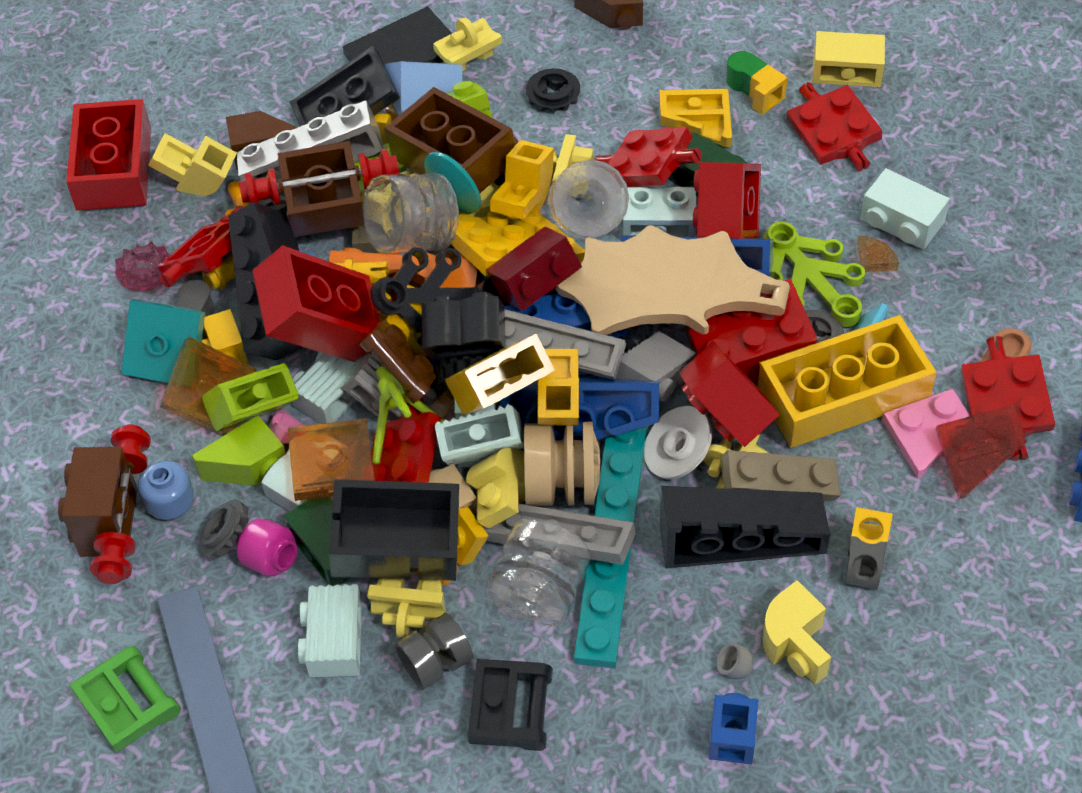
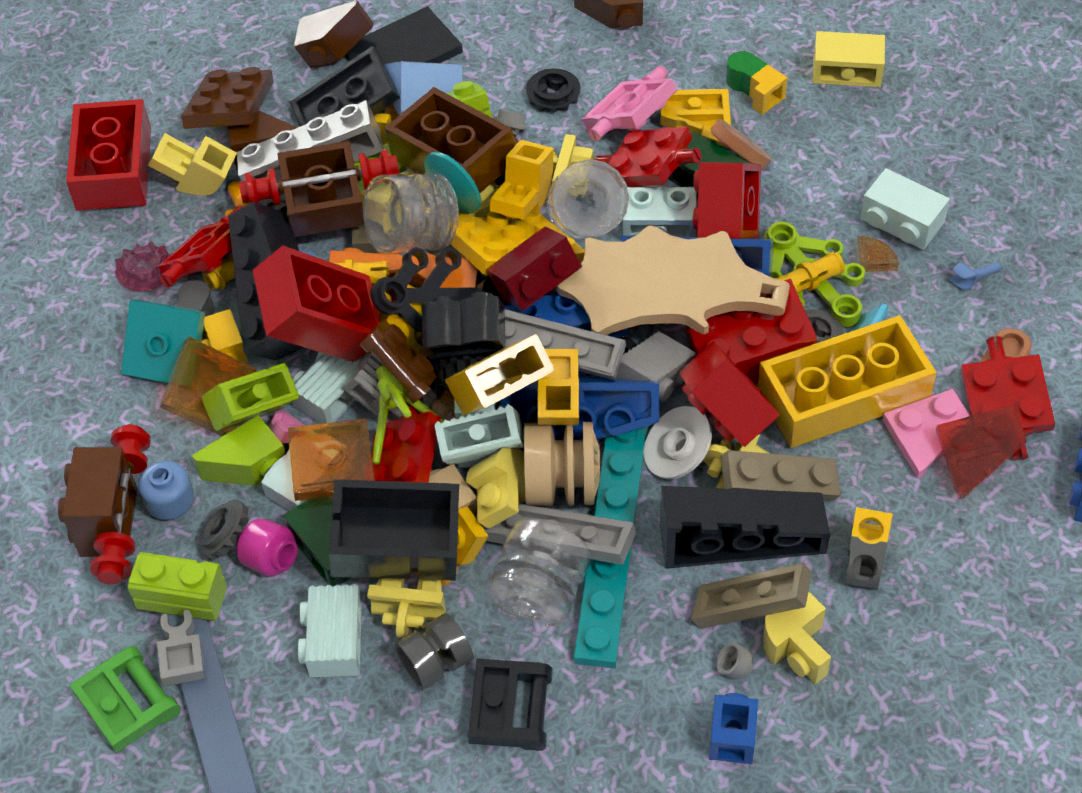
light yellow hips [433,17,502,71] -> none
red plate [787,82,882,172] -> none
none -> lime brick [128,552,227,621]
none -> light grey plate [157,610,206,686]
none -> reddish brown plate [181,67,274,129]
none -> reddish brown slope [294,0,374,68]
none -> light grey plate [494,109,528,135]
none -> bright pink plate [582,65,677,142]
none -> dark tan plate [691,563,812,629]
none -> nougat tile [710,119,772,170]
none -> yellow pin [774,251,845,293]
none -> medium blue hand [949,262,1001,291]

